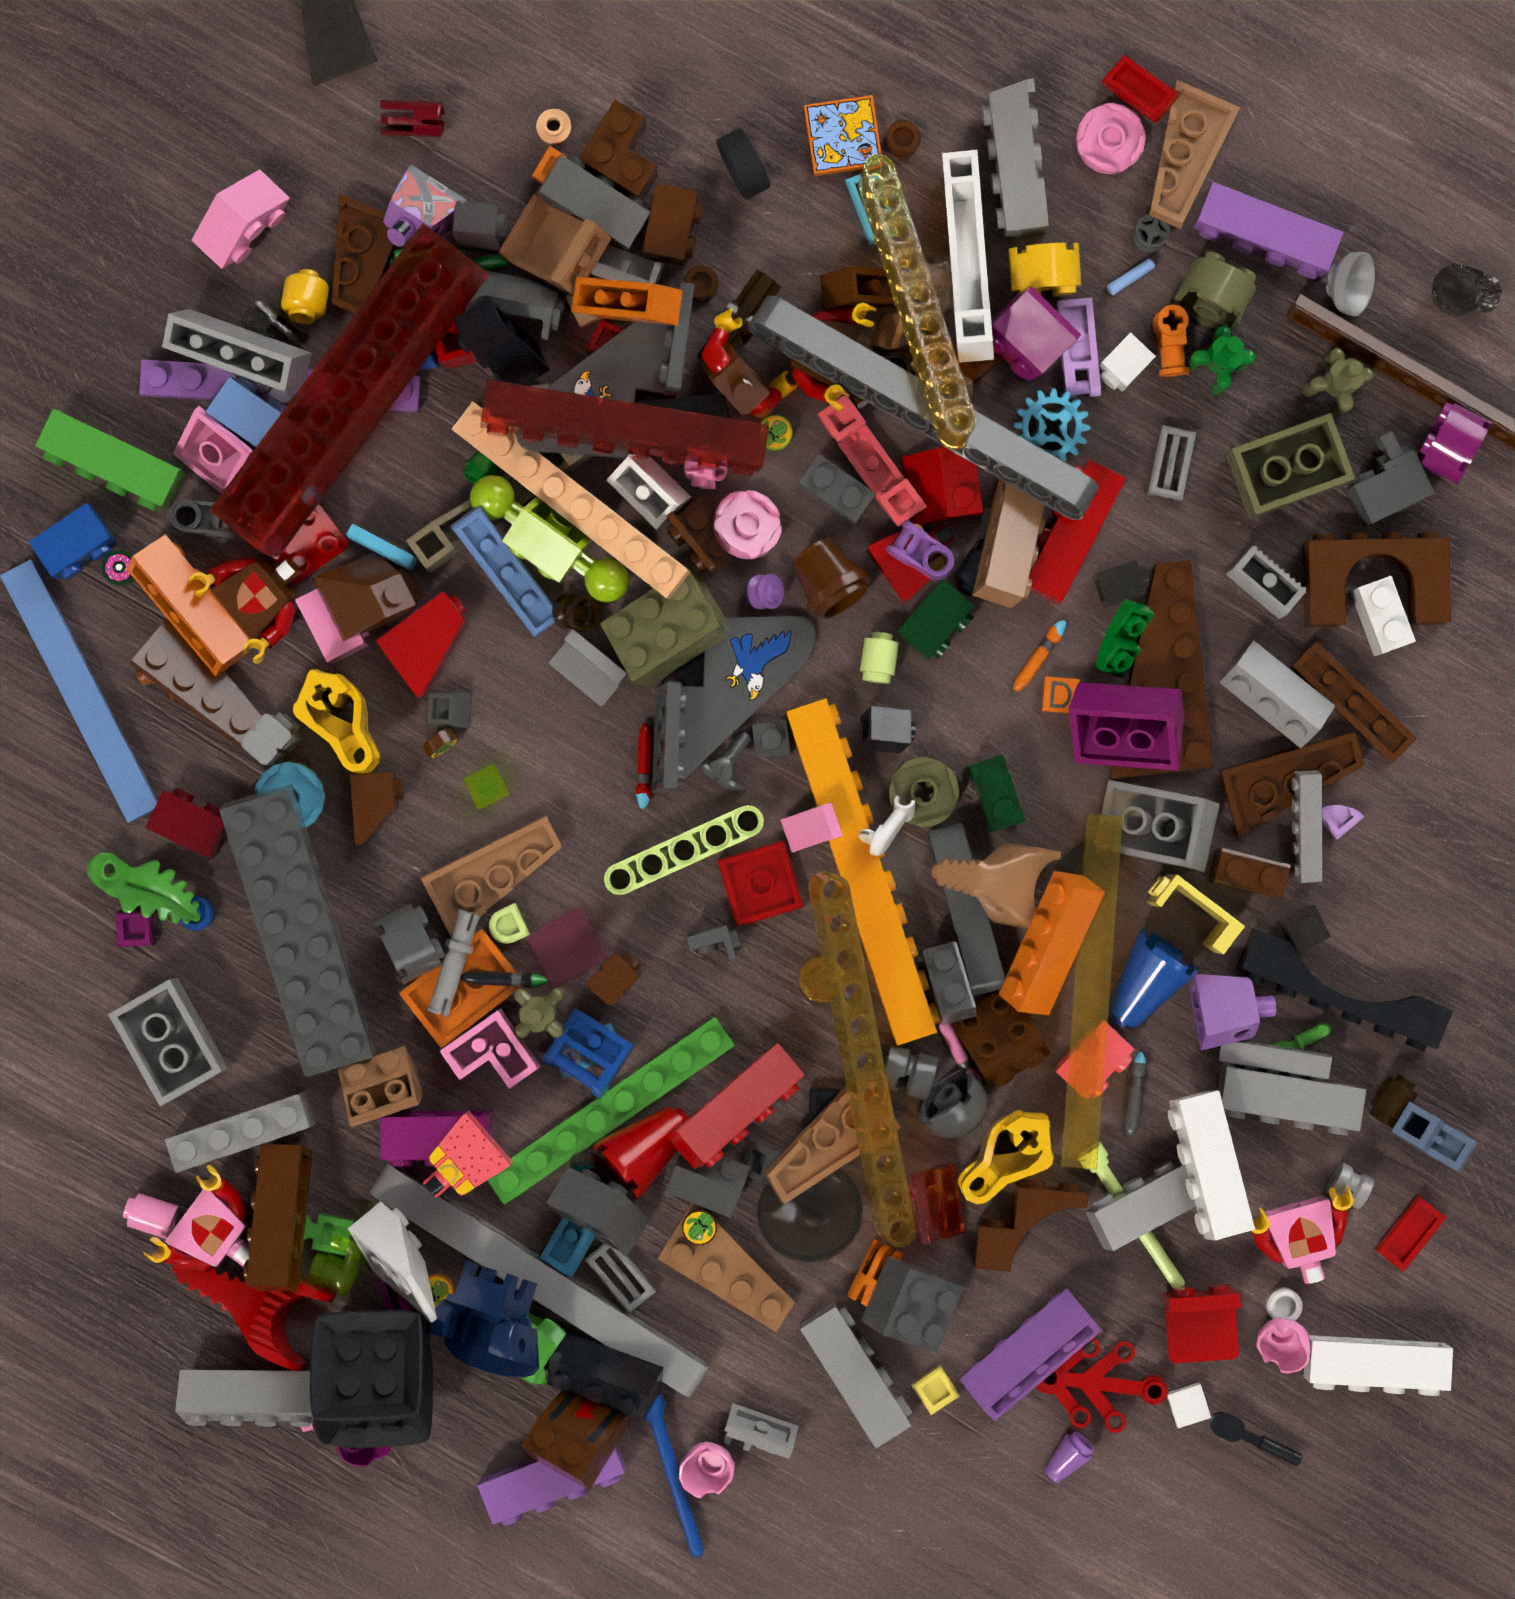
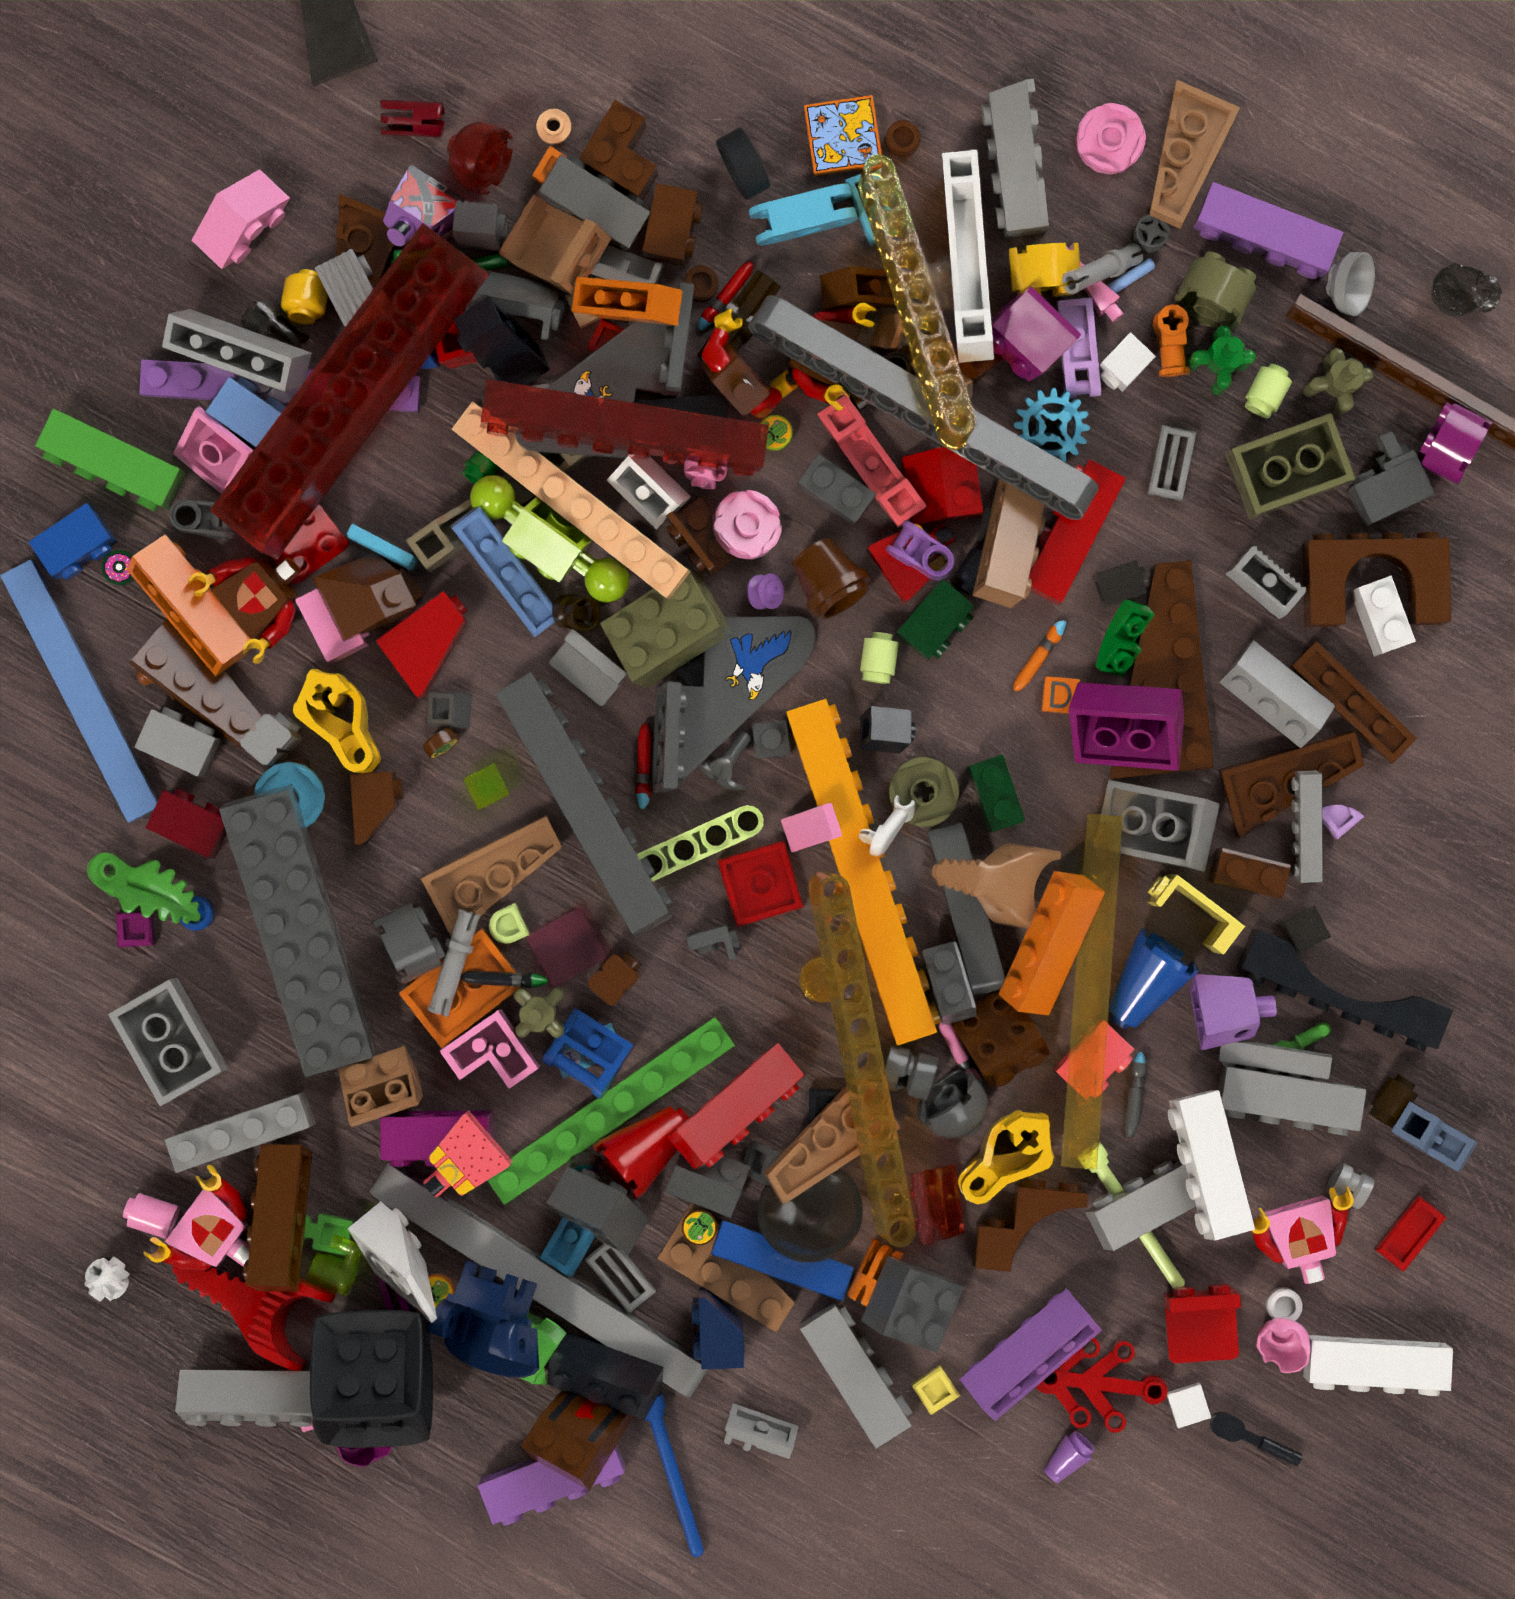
bright pink hair [678,1442,735,1498] -> none
red tile [1102,54,1179,124] -> none
none -> white gear [84,1256,130,1302]
none -> light grey brick [134,707,222,777]
none -> light grey brick [315,249,389,336]
none -> clear red cylinder [447,122,513,195]
none -> dark grey brick [495,672,674,938]
none -> dark blue slope [692,1288,744,1370]
none -> red piece [698,261,754,331]
none -> blue tile [710,1221,854,1301]
none -> medium azure piece [748,184,858,246]
none -> light grey pin [1062,243,1143,294]
none -> bright pink piece [1066,246,1124,323]
none -> yellowish green brick [1245,364,1292,419]

